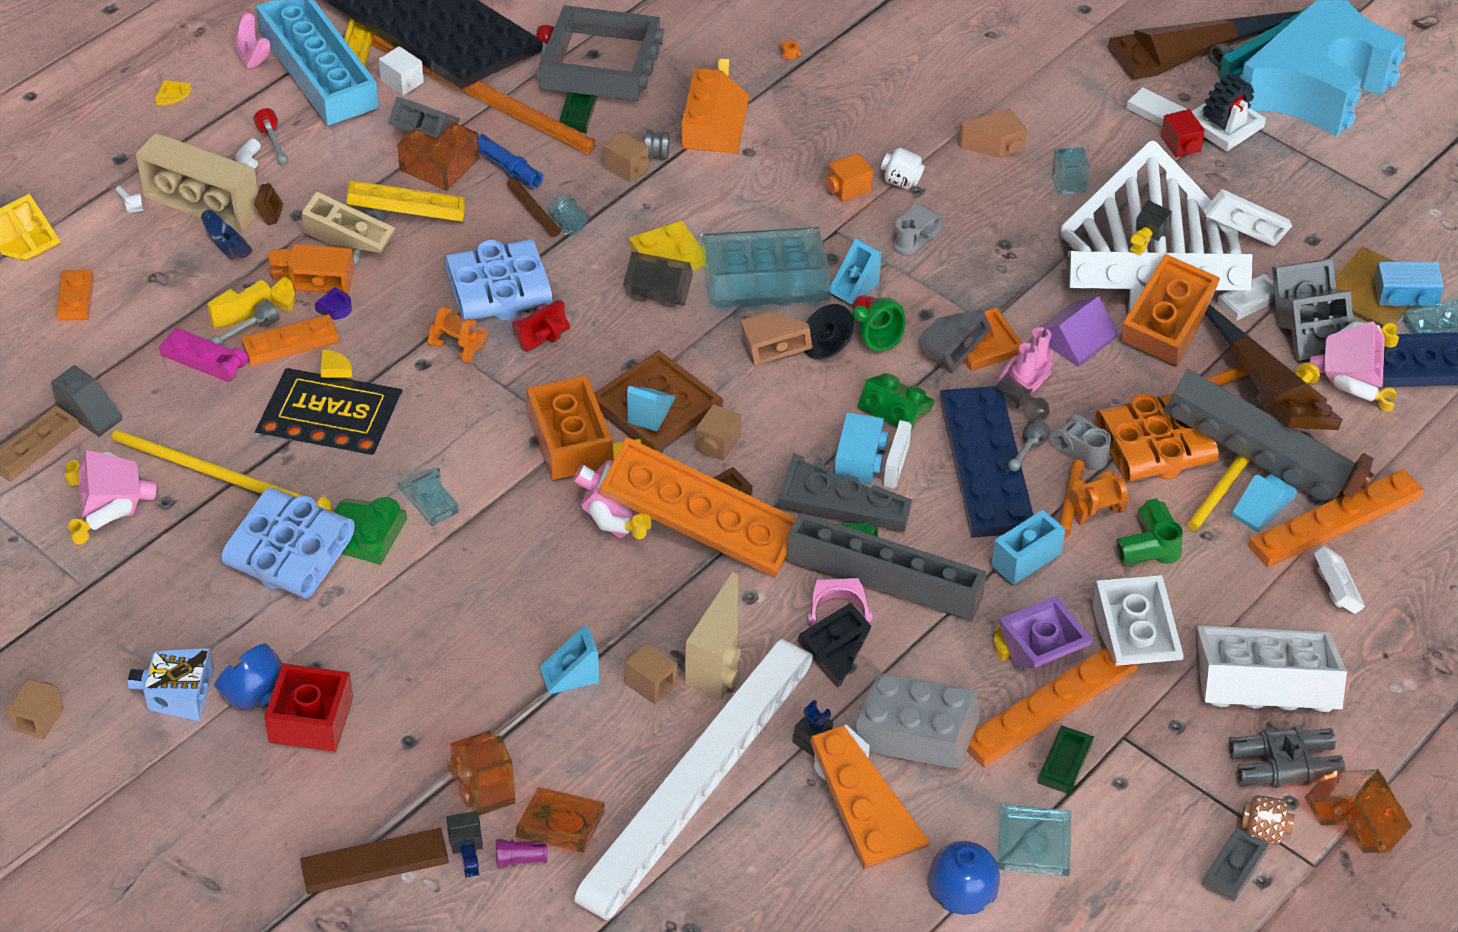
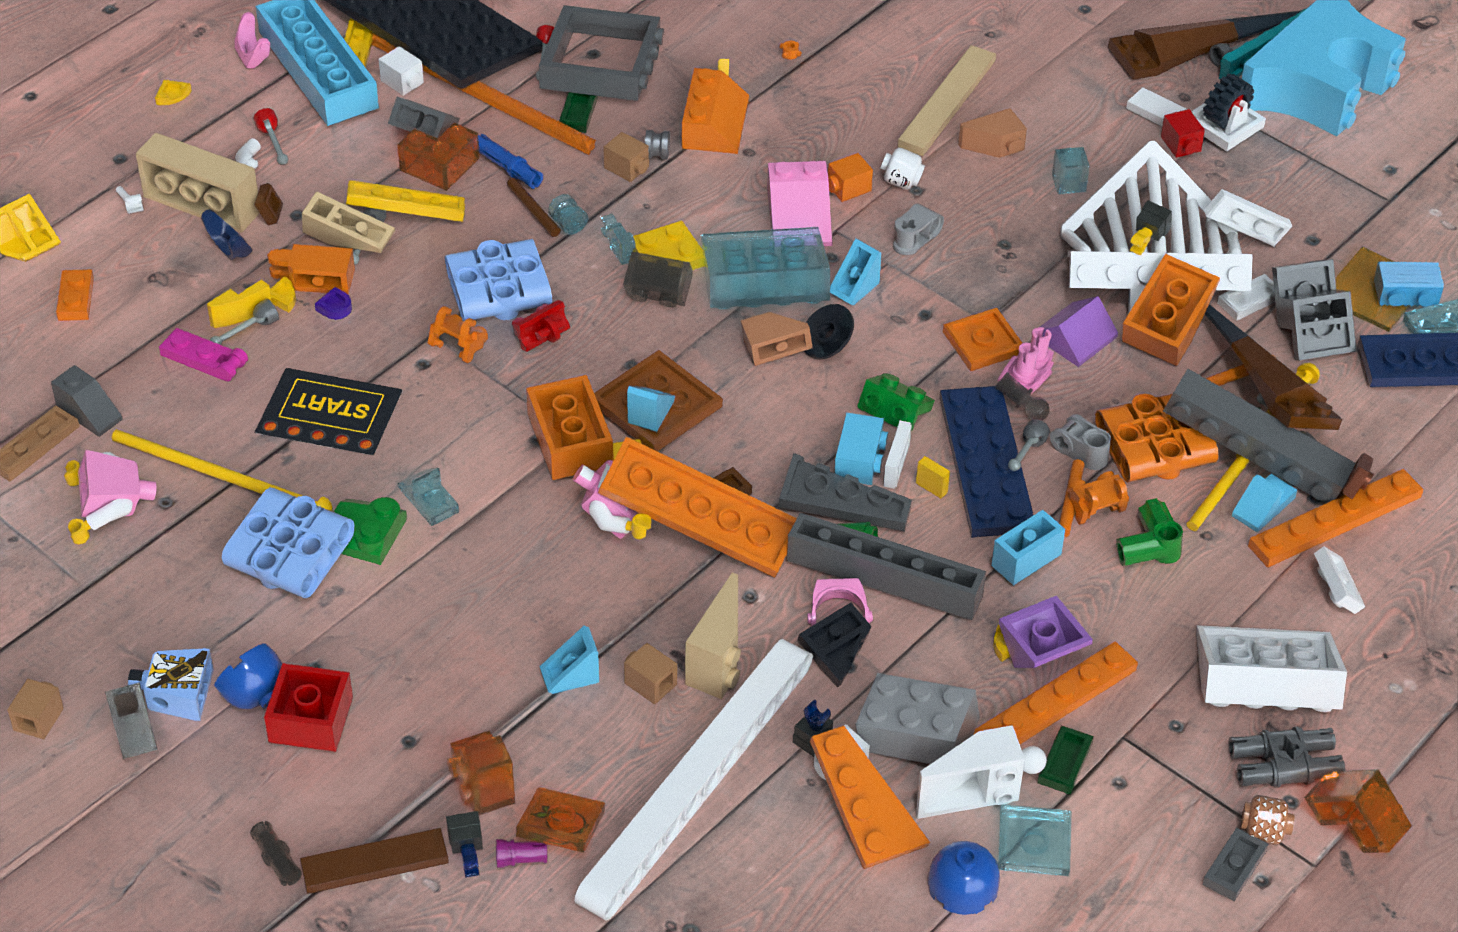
orange plate [241,314,339,366] -> none
yellow tile [321,350,352,378] -> none
medium nougat brick [696,404,741,461] -> none
green piece [851,295,905,352] -> none
flat silver slope [918,309,992,373] -> none
white slope [1092,575,1184,666] -> none
bright pink torso [1310,321,1399,412] -> none
none -> clear smoke slope [105,683,158,759]
none -> clear smoke pin [250,821,302,886]
none -> clear light blue plate [601,213,636,265]
none -> bright pink slope [767,161,832,248]
none -> tan tile [898,45,996,156]
none -> yellow tile [916,456,950,499]
none -> white slope [916,725,1047,819]

